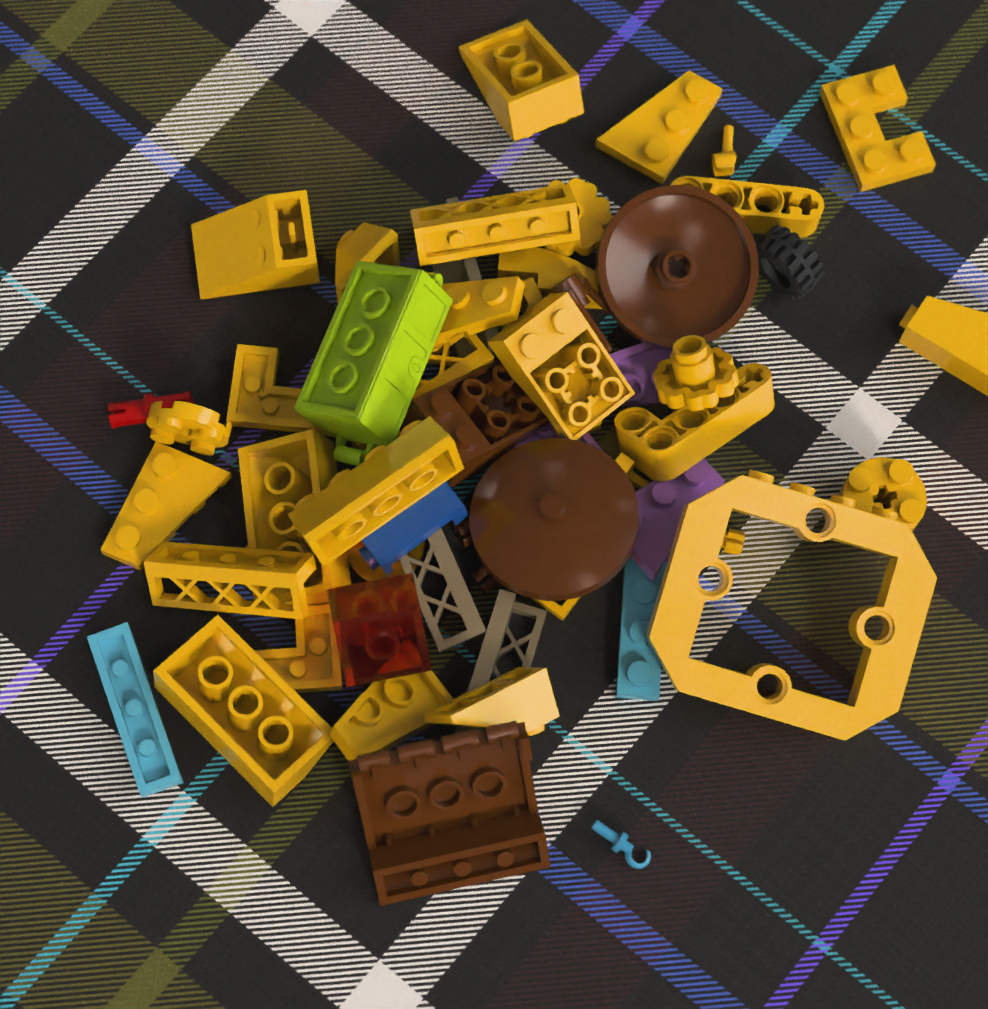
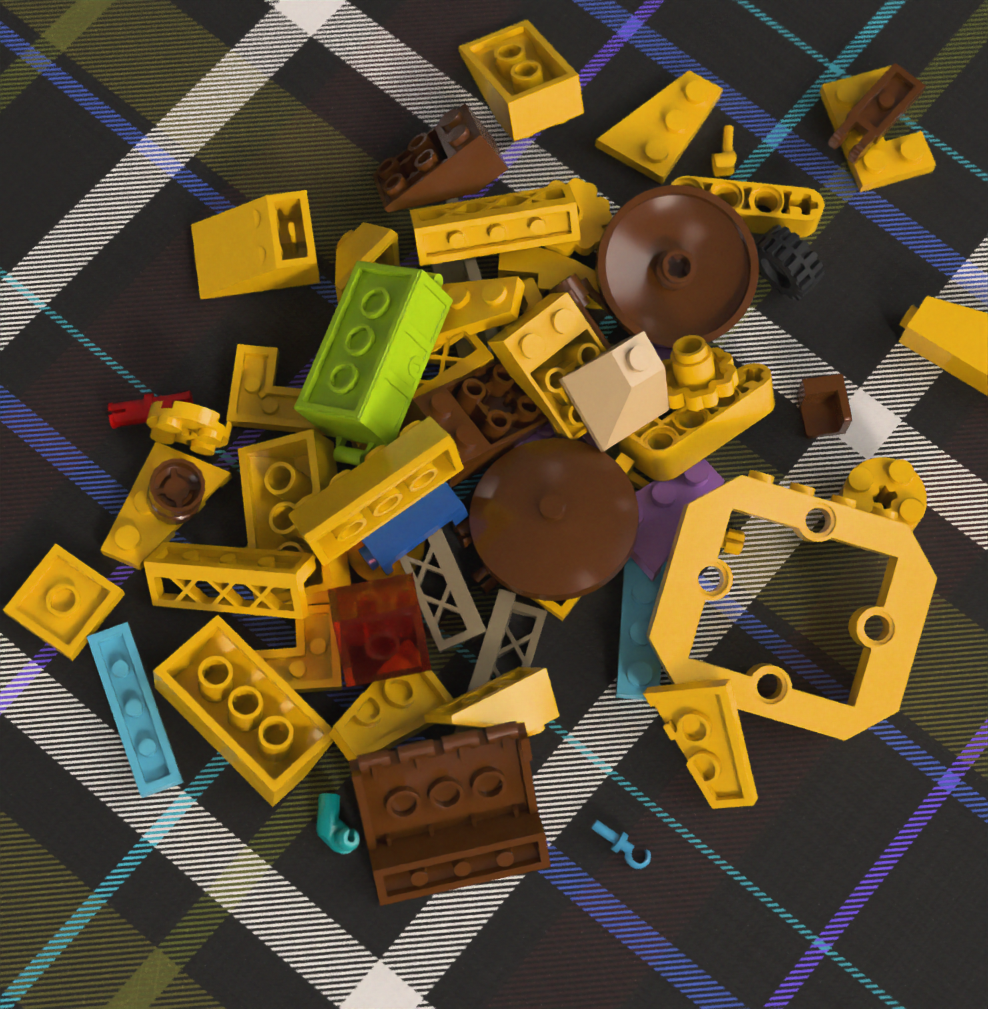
none -> yellow plate [3,543,125,661]
none -> reddish brown wheel [147,458,205,525]
none -> teal arm [316,793,360,854]
none -> reddish brown slope [372,103,508,212]
none -> tan slope [559,331,669,452]
none -> yellow wing [643,679,758,809]
none -> reddish brown panel [796,374,852,439]
none -> reddish brown hinge [828,63,926,164]

